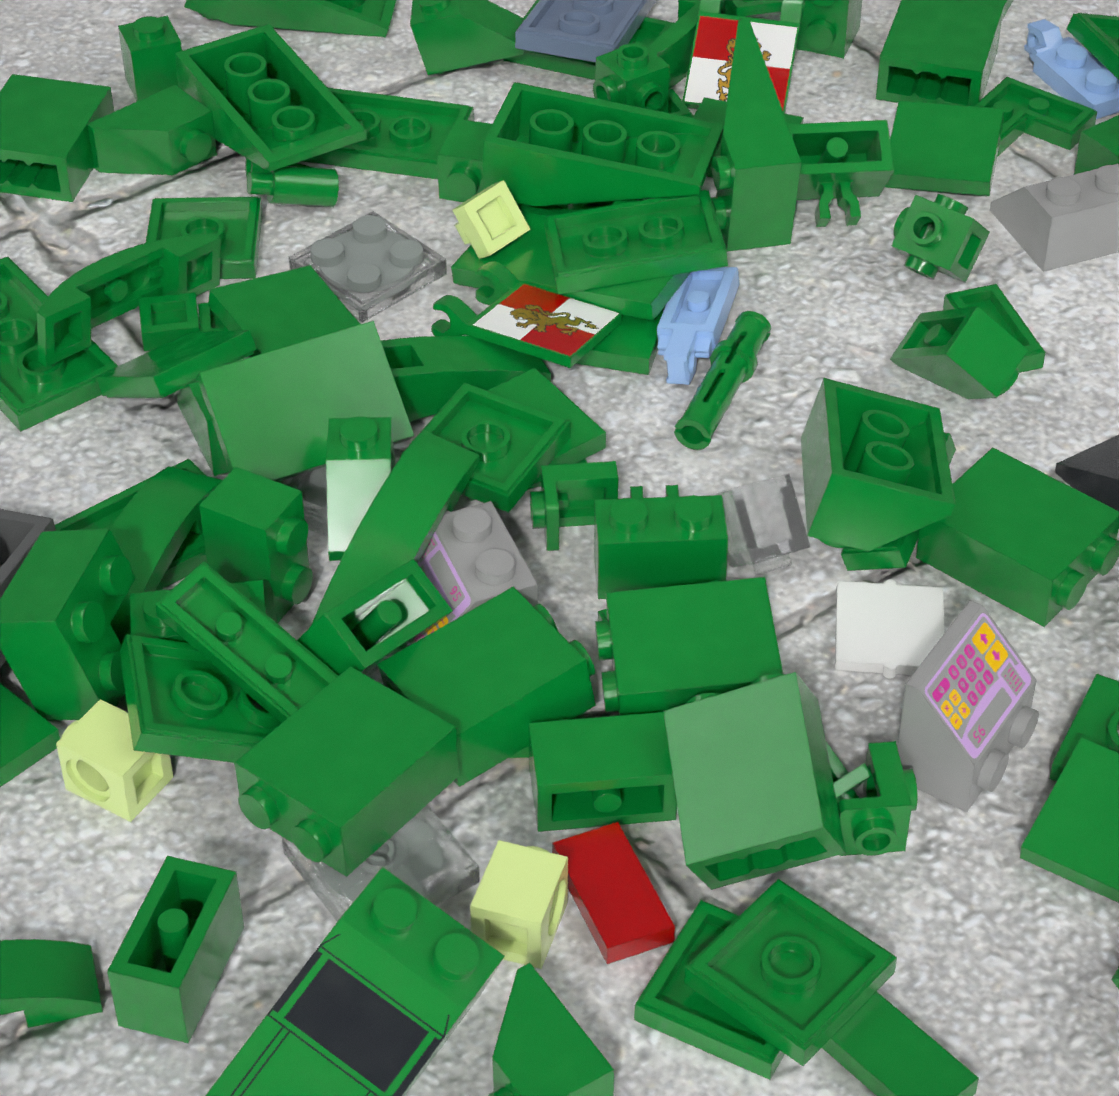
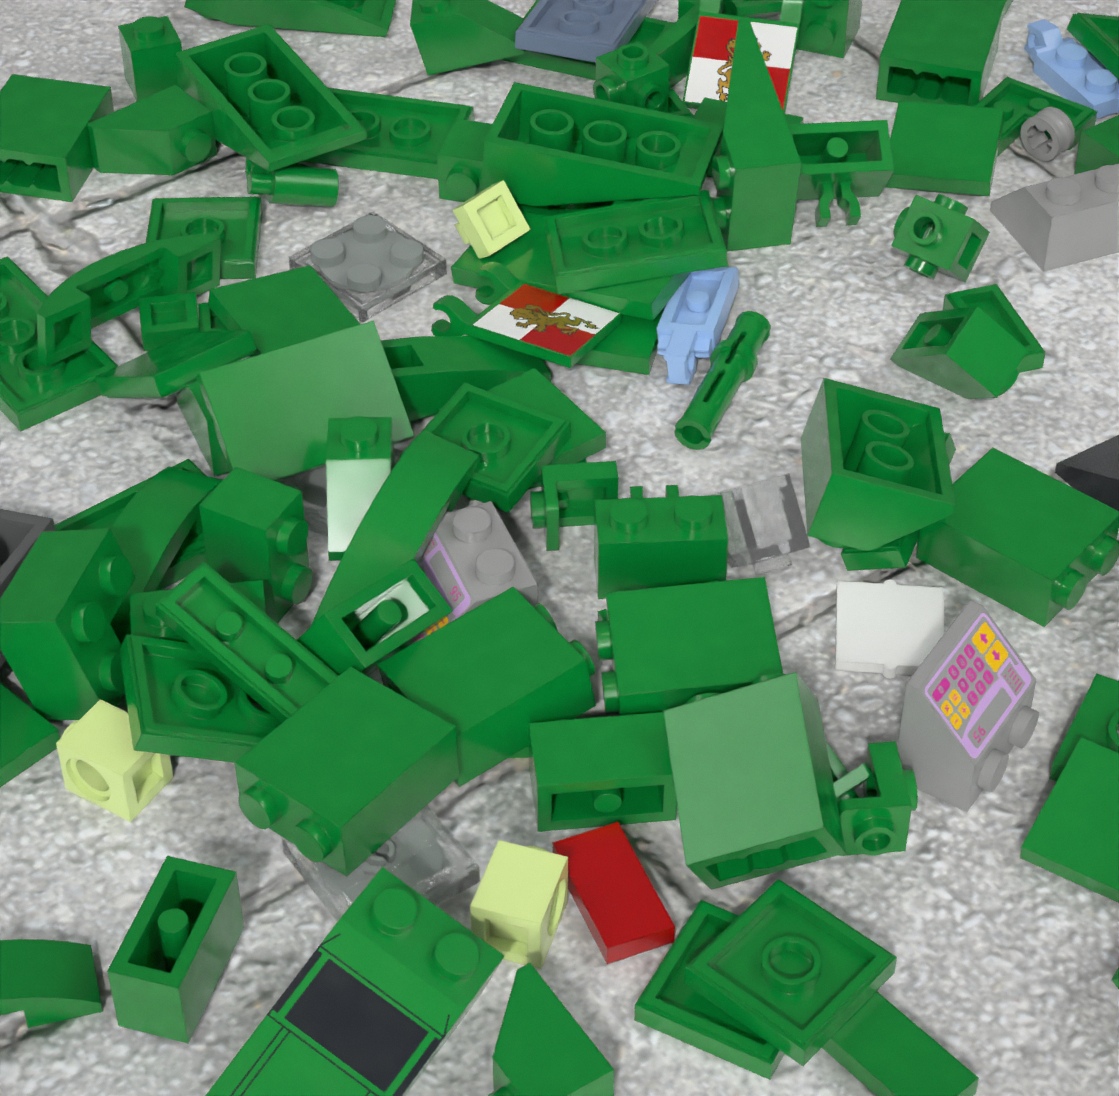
none -> light grey bush [1020,107,1075,162]

